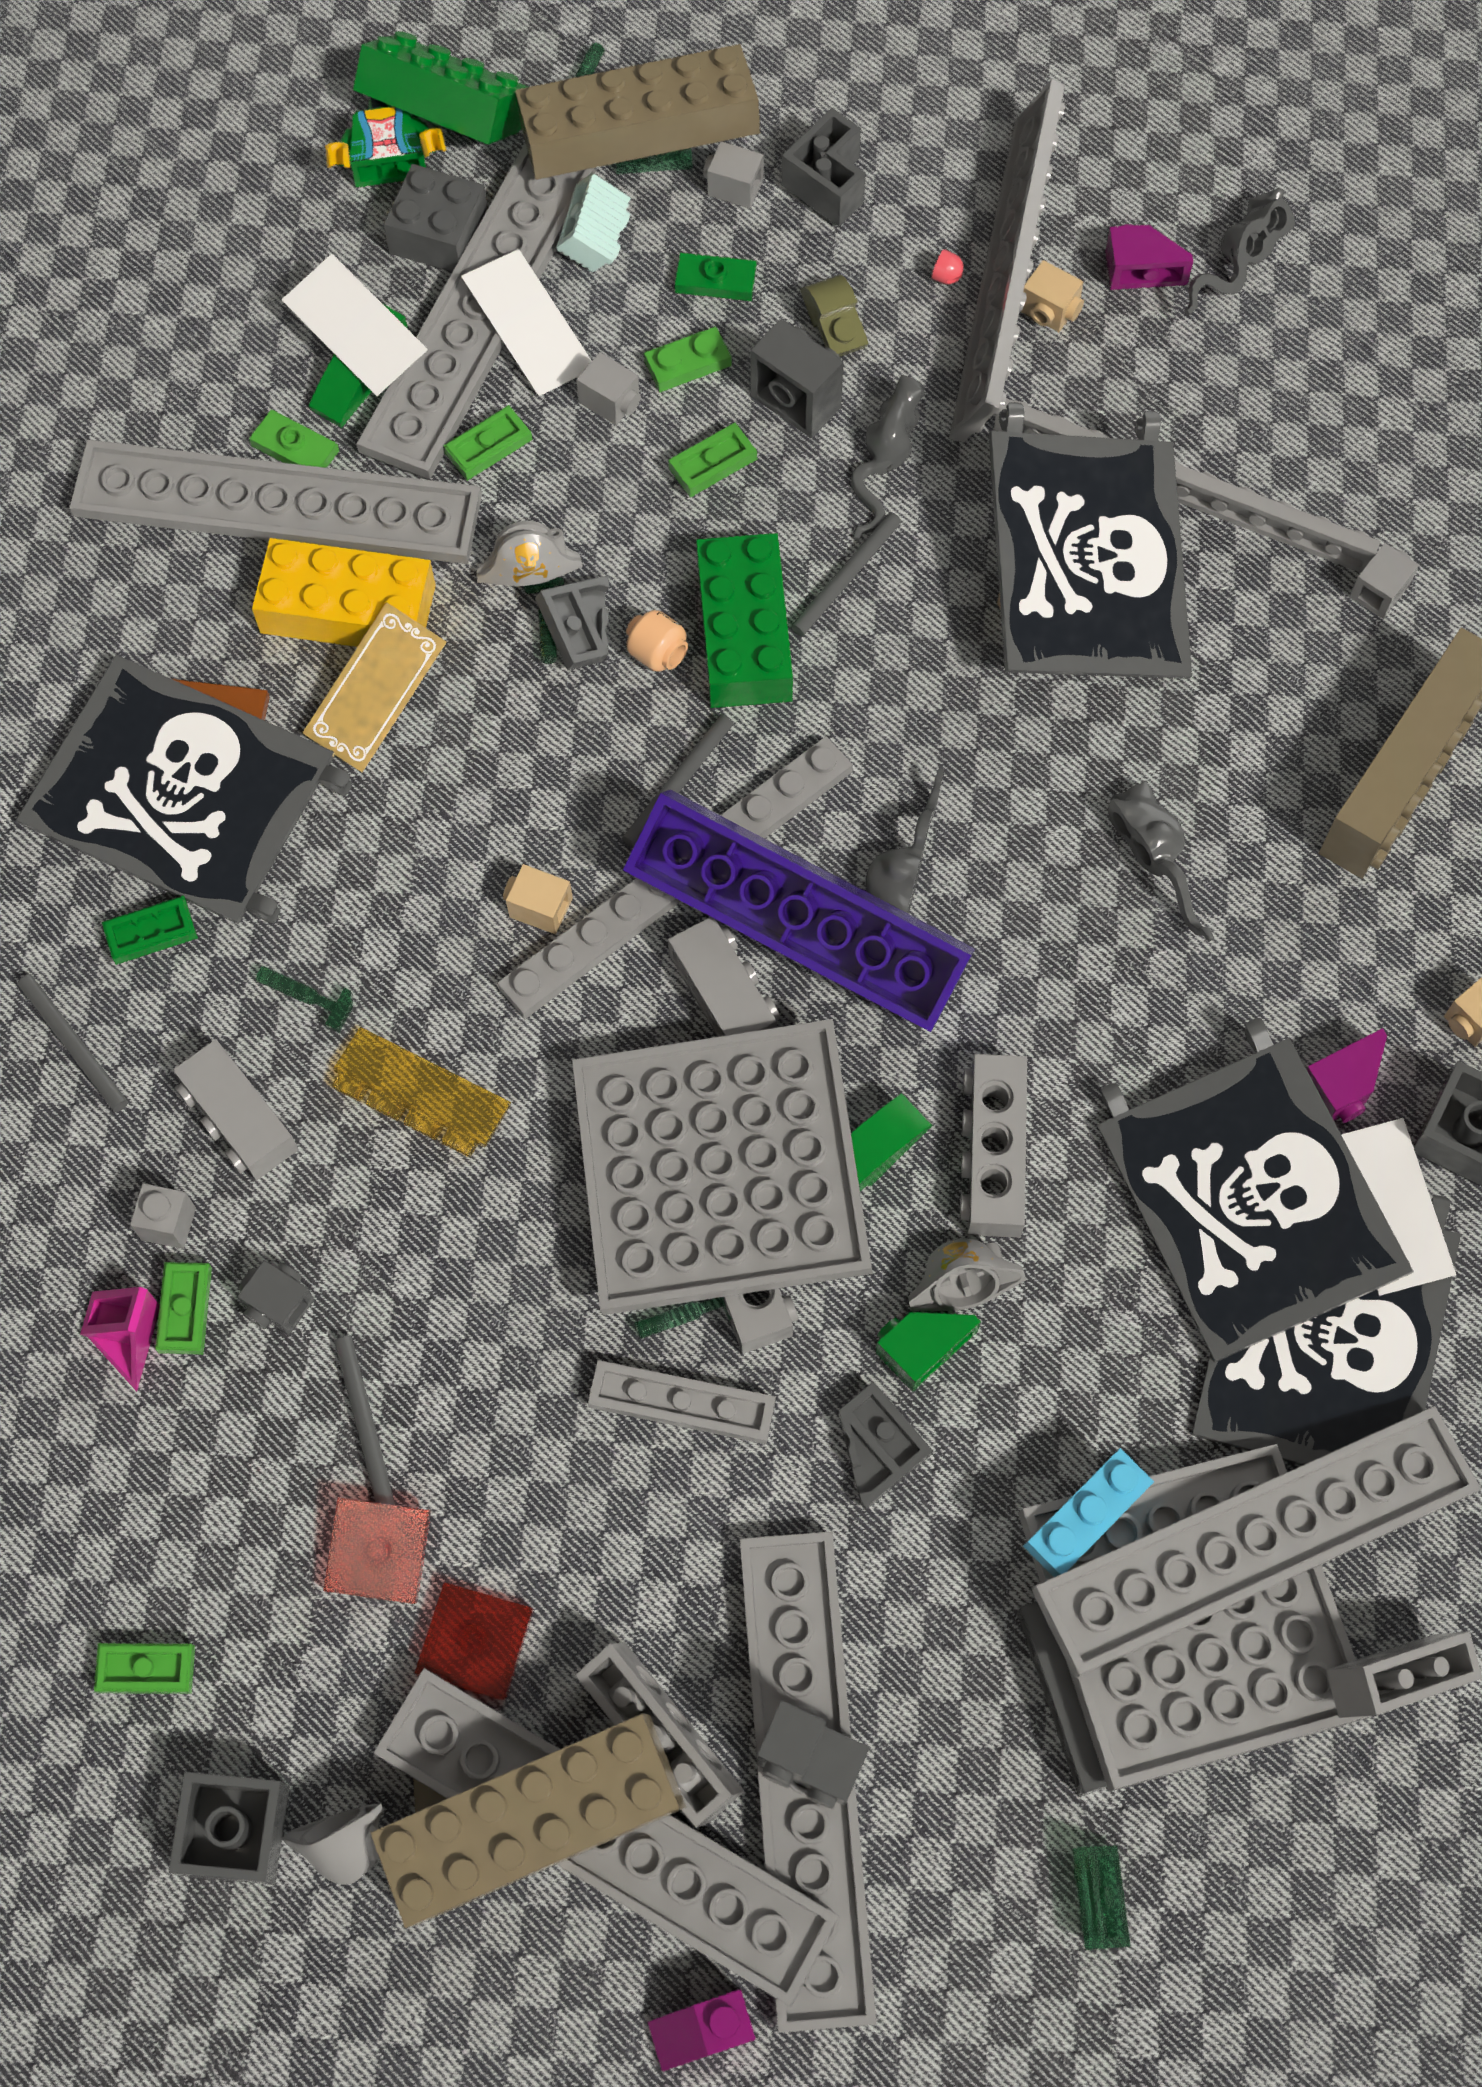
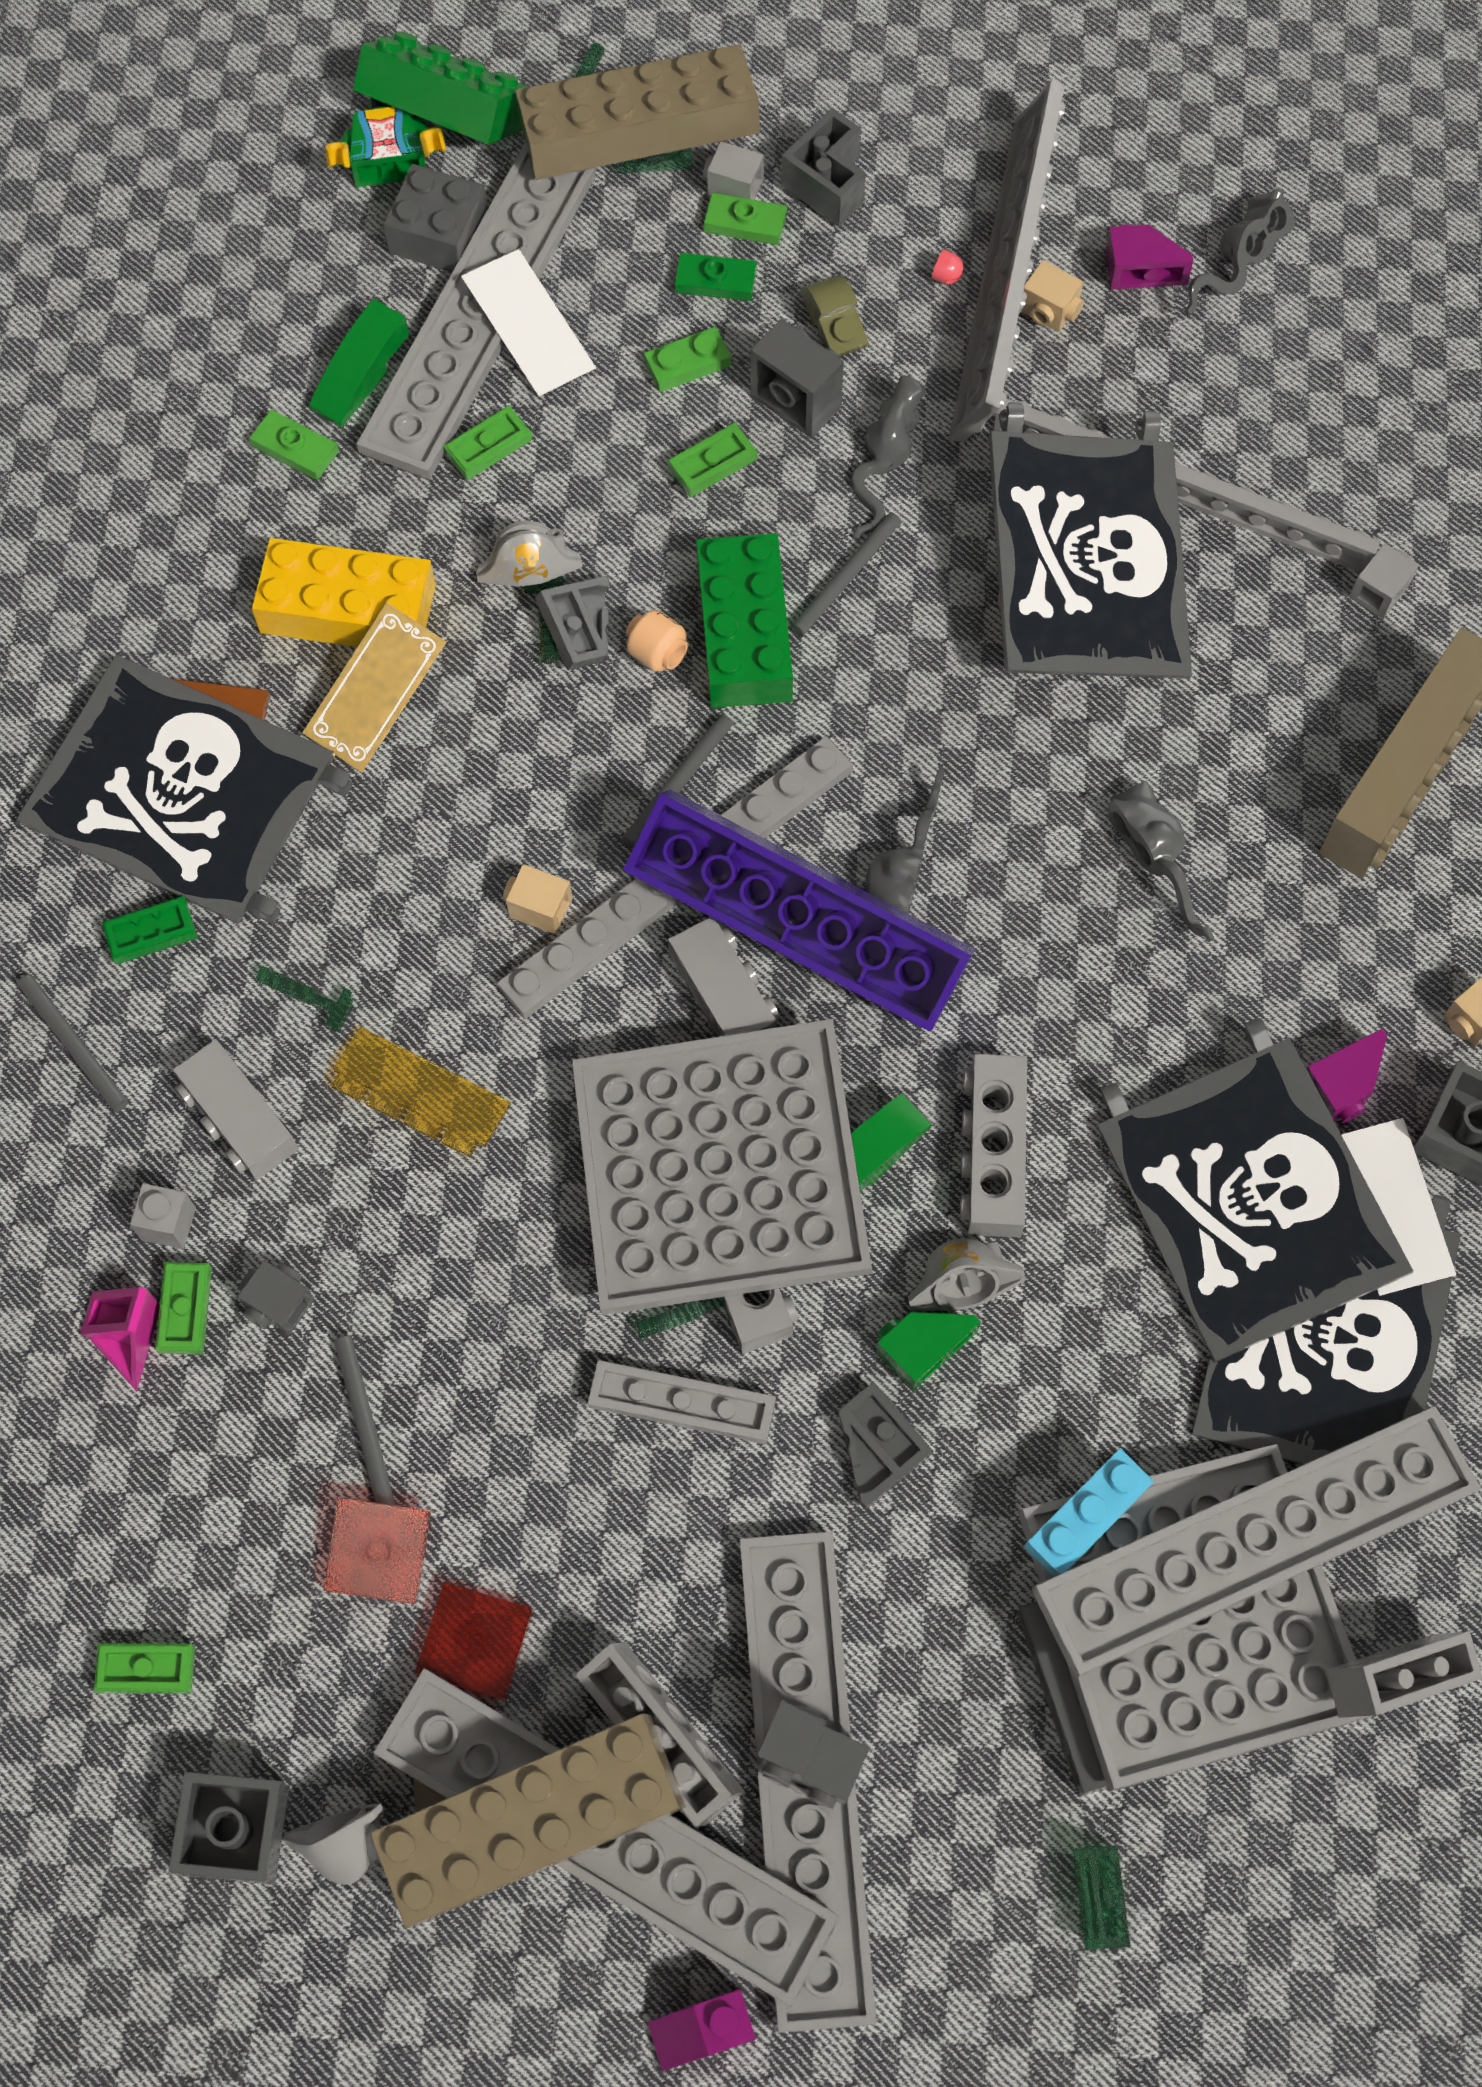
light grey plate [69,440,482,564] -> none
white sticker [281,254,428,396] -> none
light aqua brick [556,172,631,272] -> none
light grey brick [576,352,641,426] -> none
none -> bright green plate [704,192,787,245]

